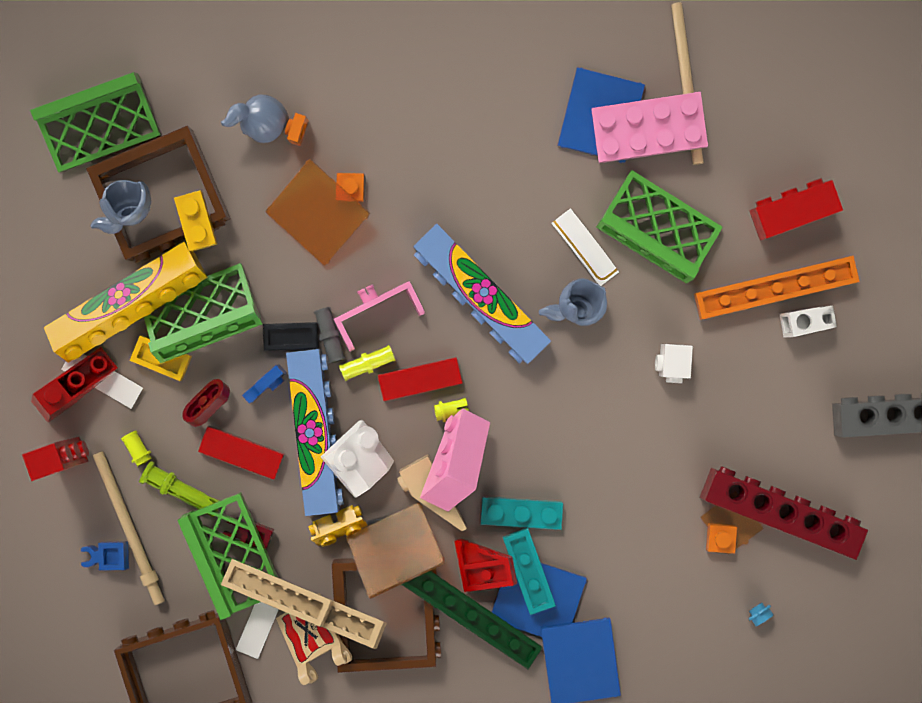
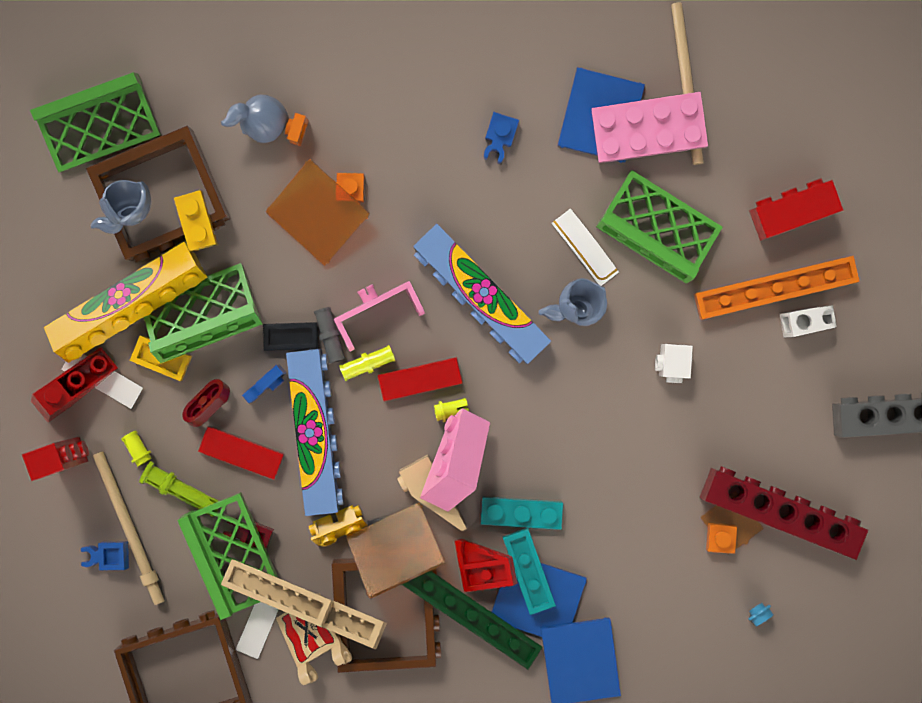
white slope [321,420,394,498] -> none
none -> blue plate [484,112,519,164]

